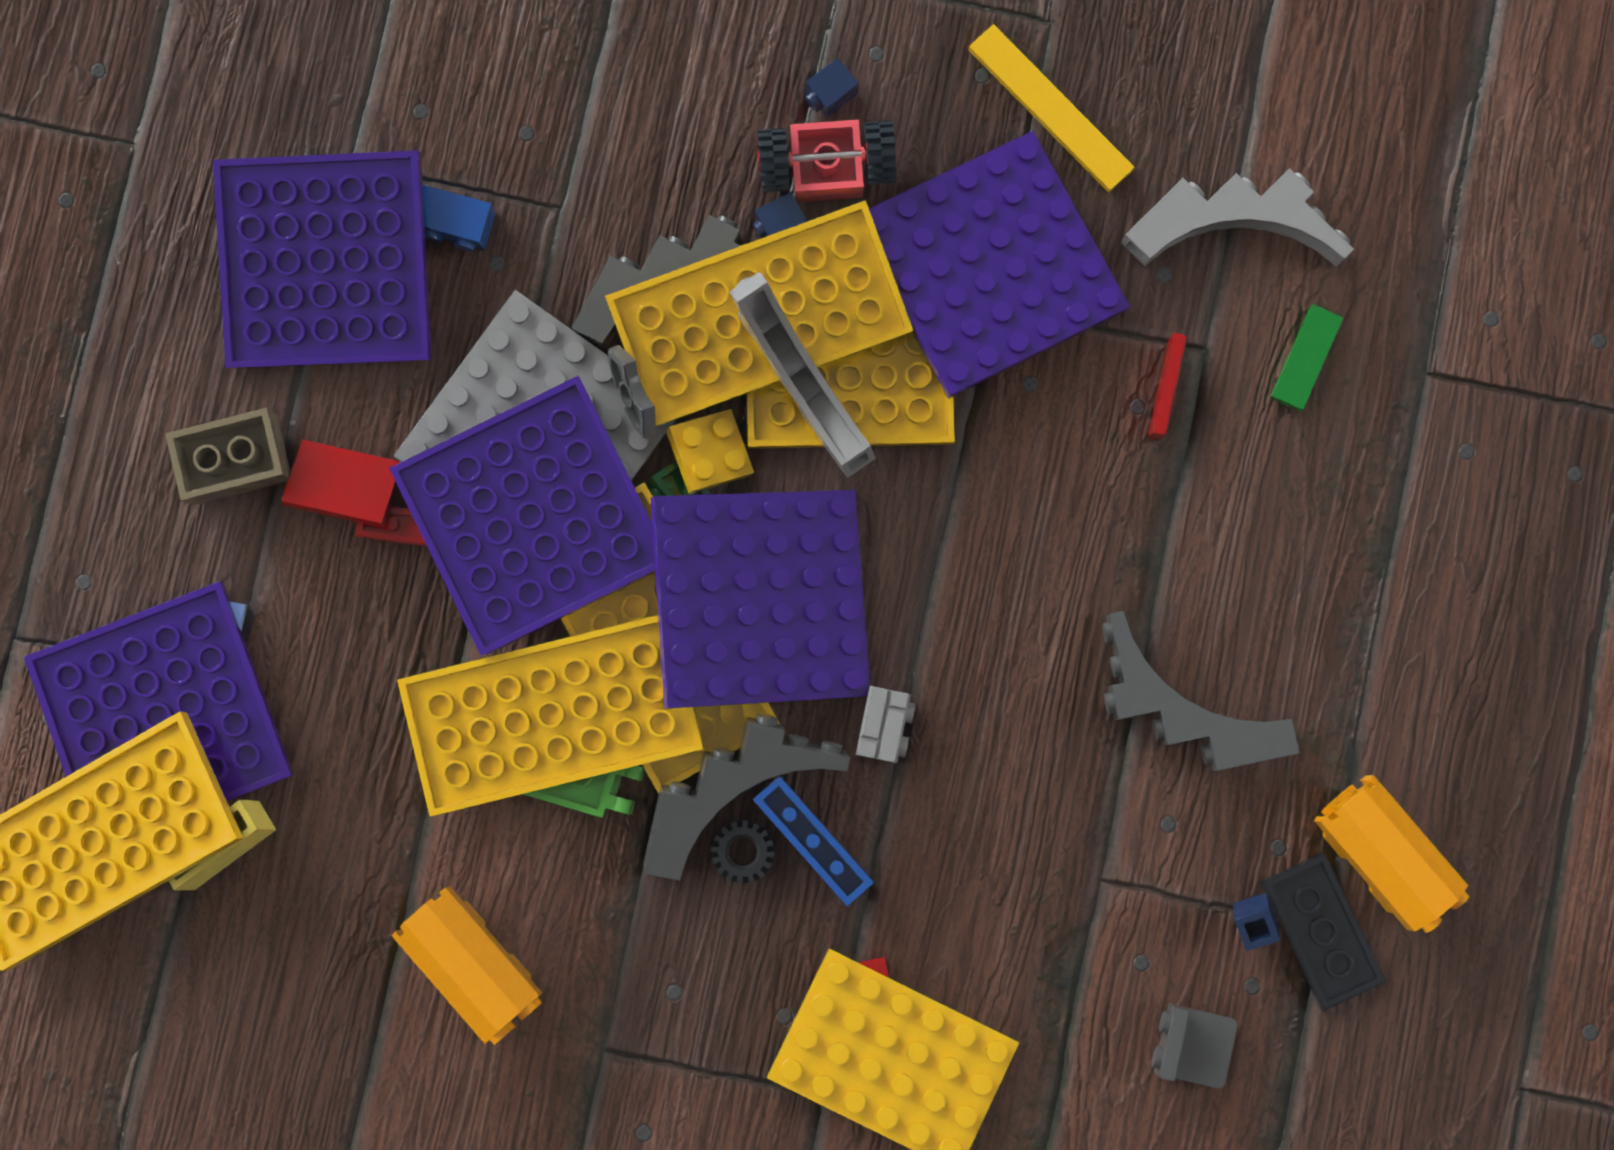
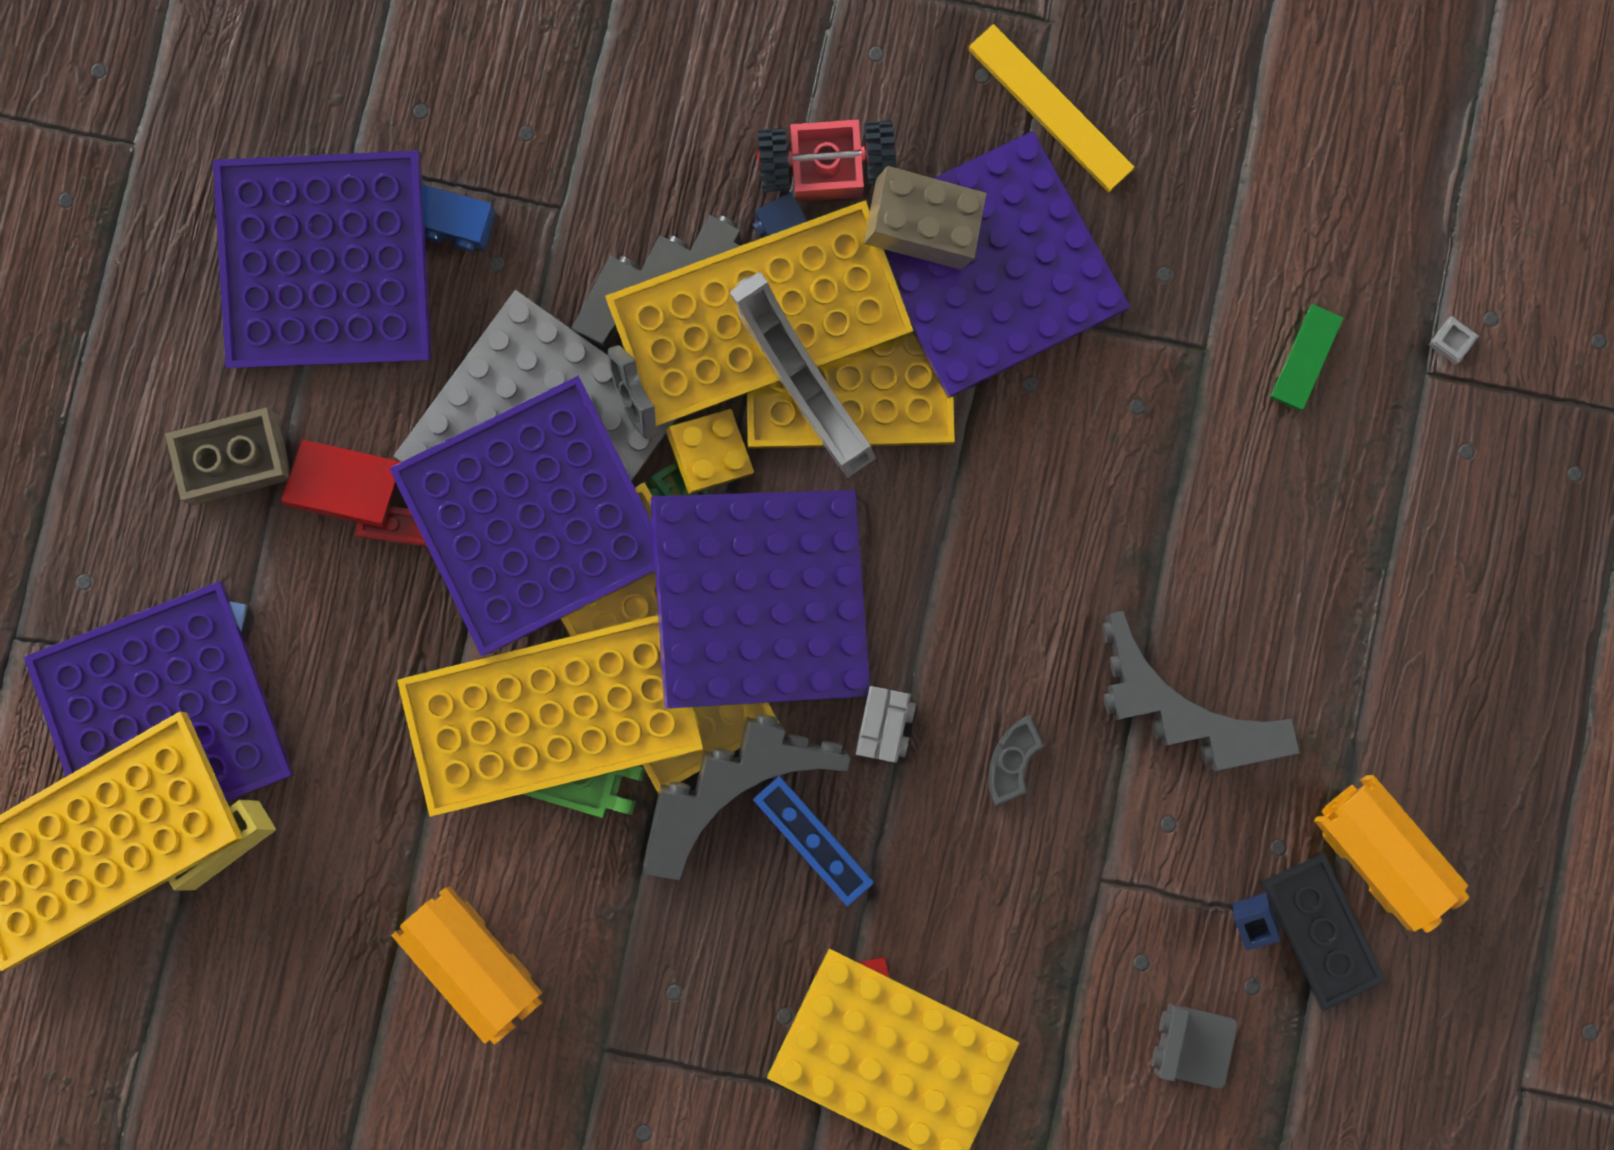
black tyre [711,820,775,884] -> none
dark blue brick [805,57,859,118] -> none
light grey arch [1121,168,1354,267] -> none
red tile [1147,333,1187,440] -> none
none -> dark tan brick [864,166,986,270]
none -> dark grey tile [988,715,1044,807]
none -> light grey tile [1428,316,1479,365]

